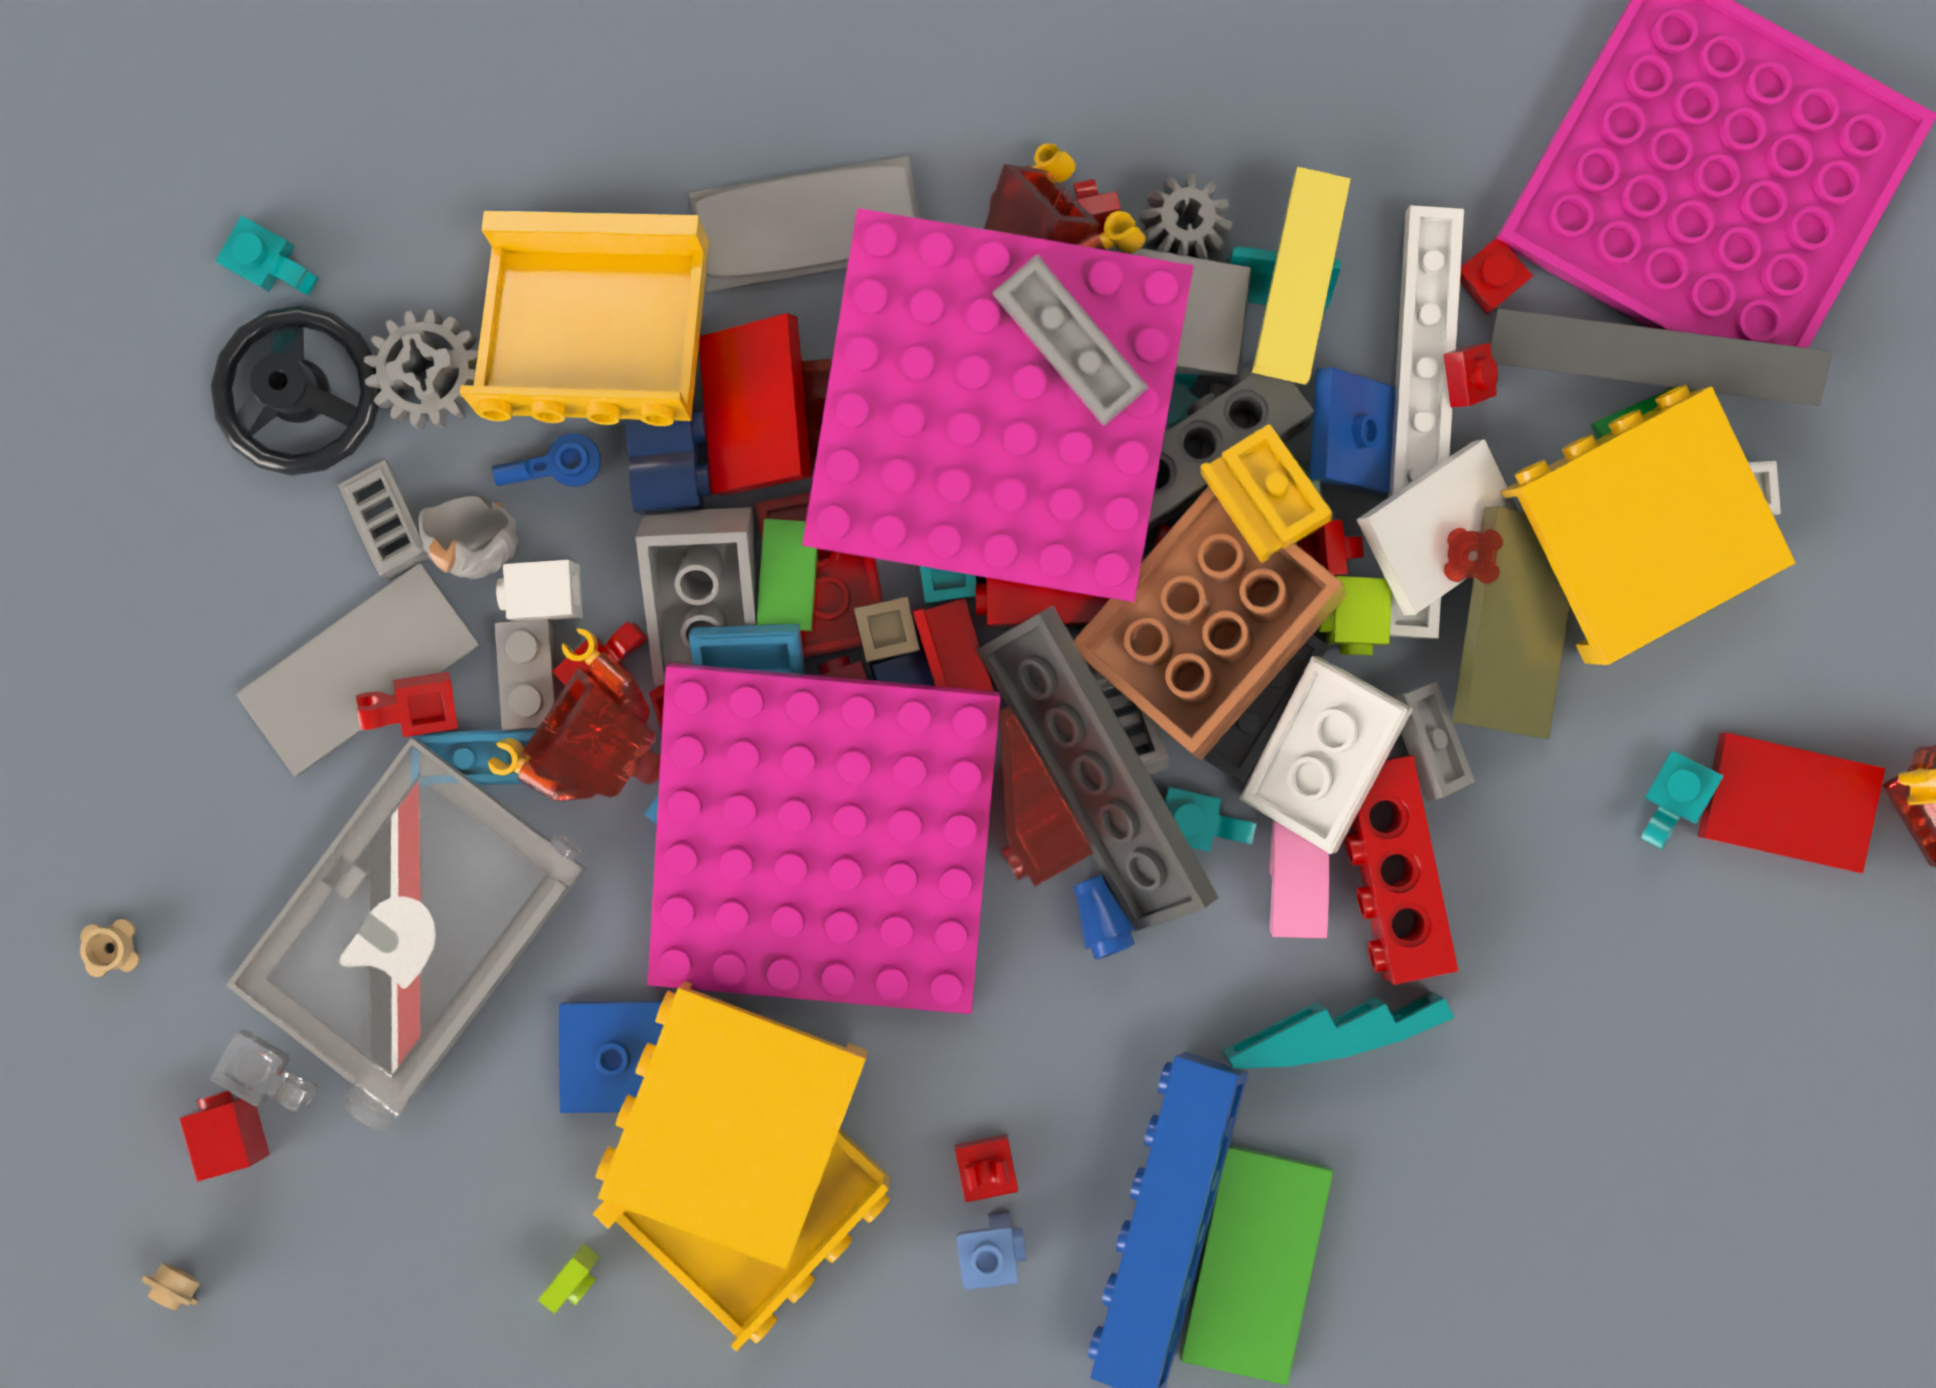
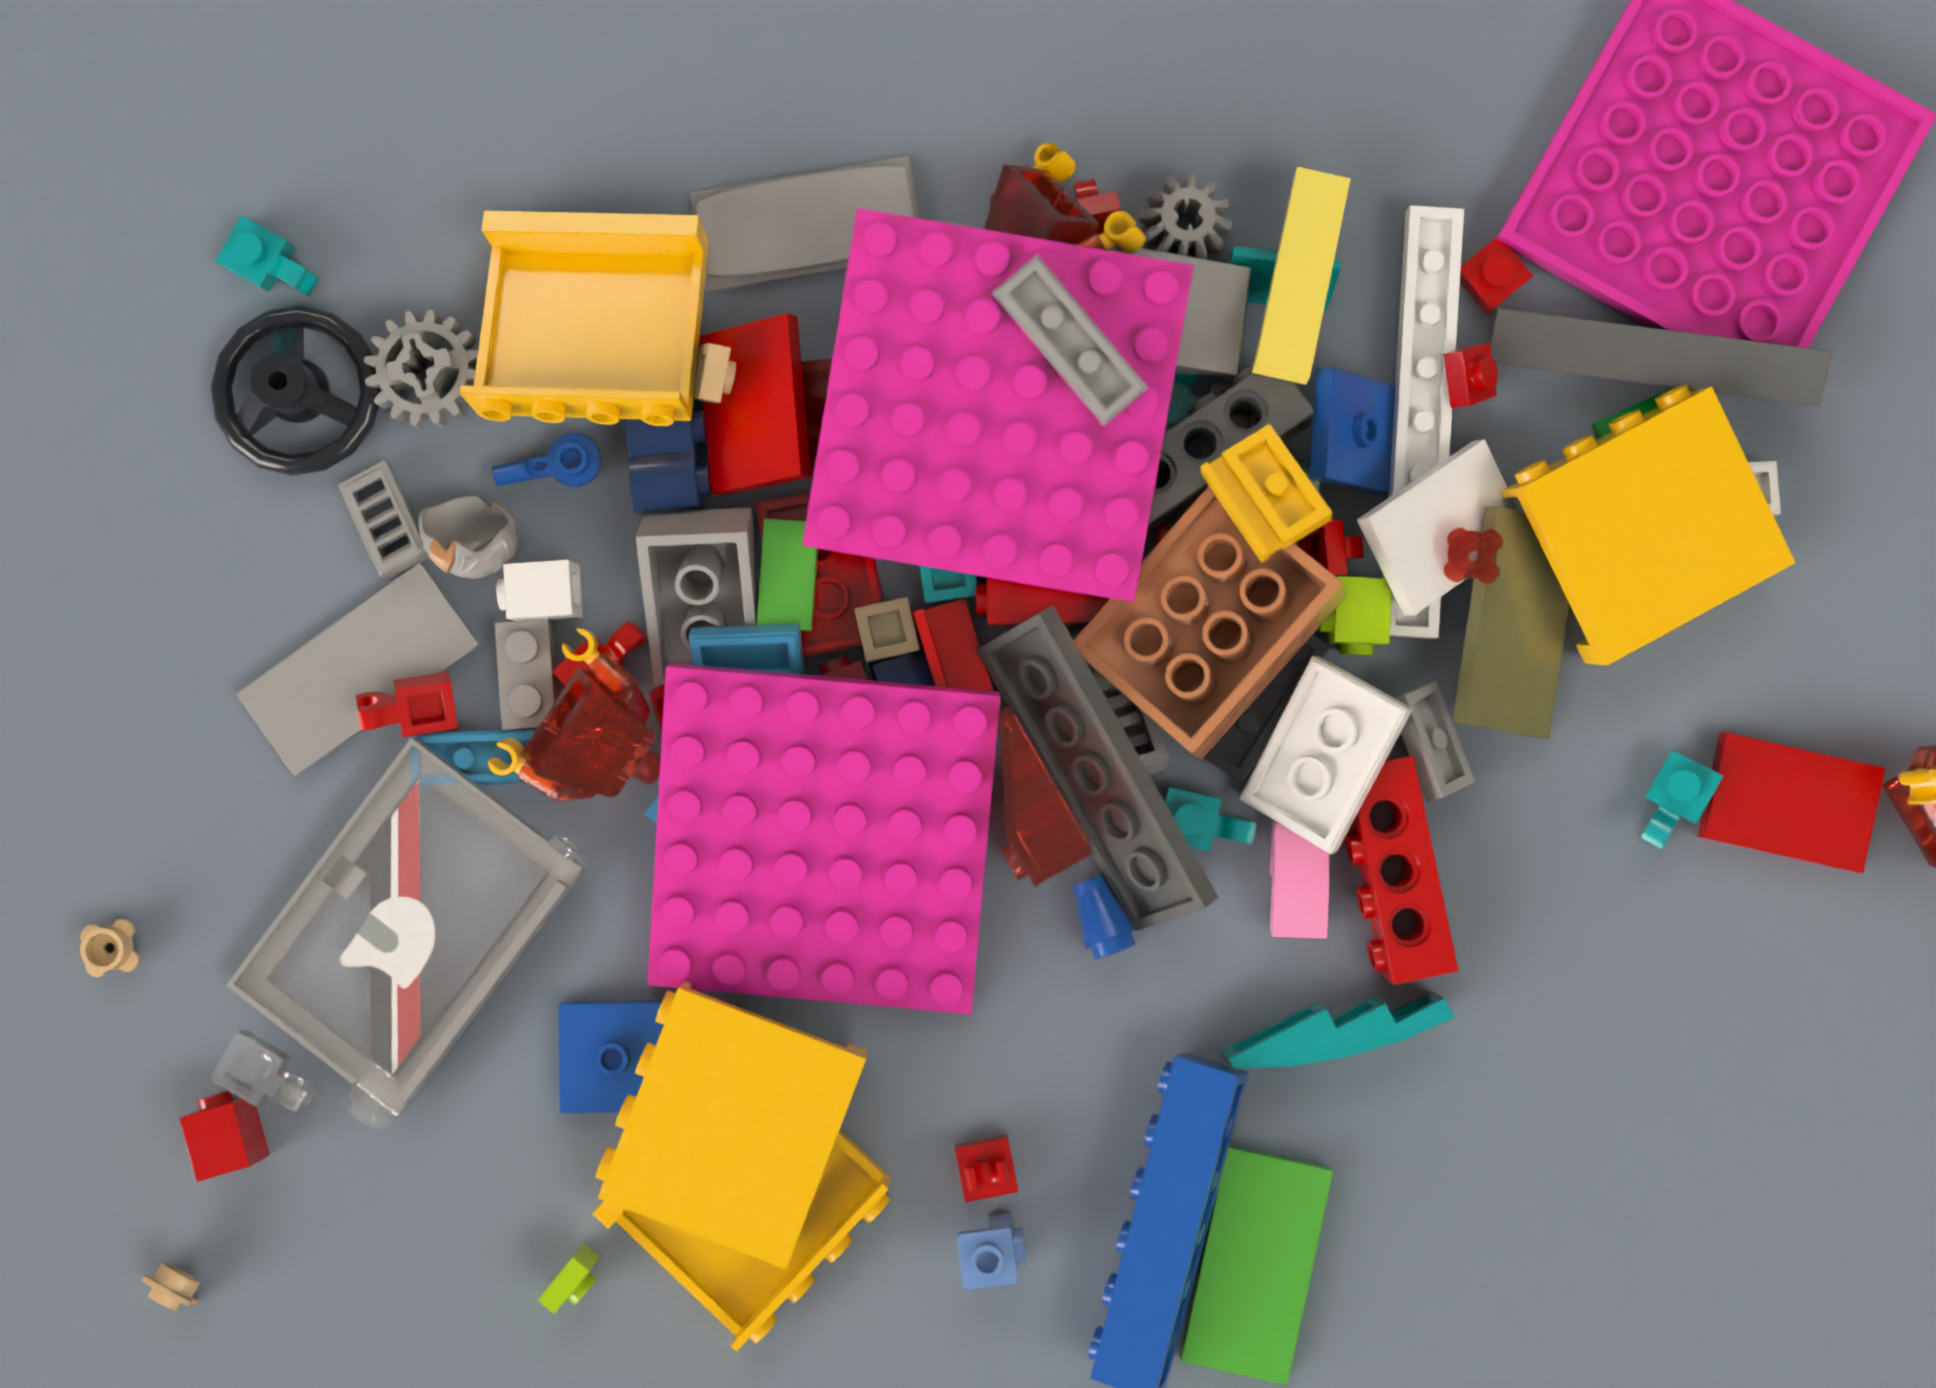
none -> tan plate [693,343,736,403]

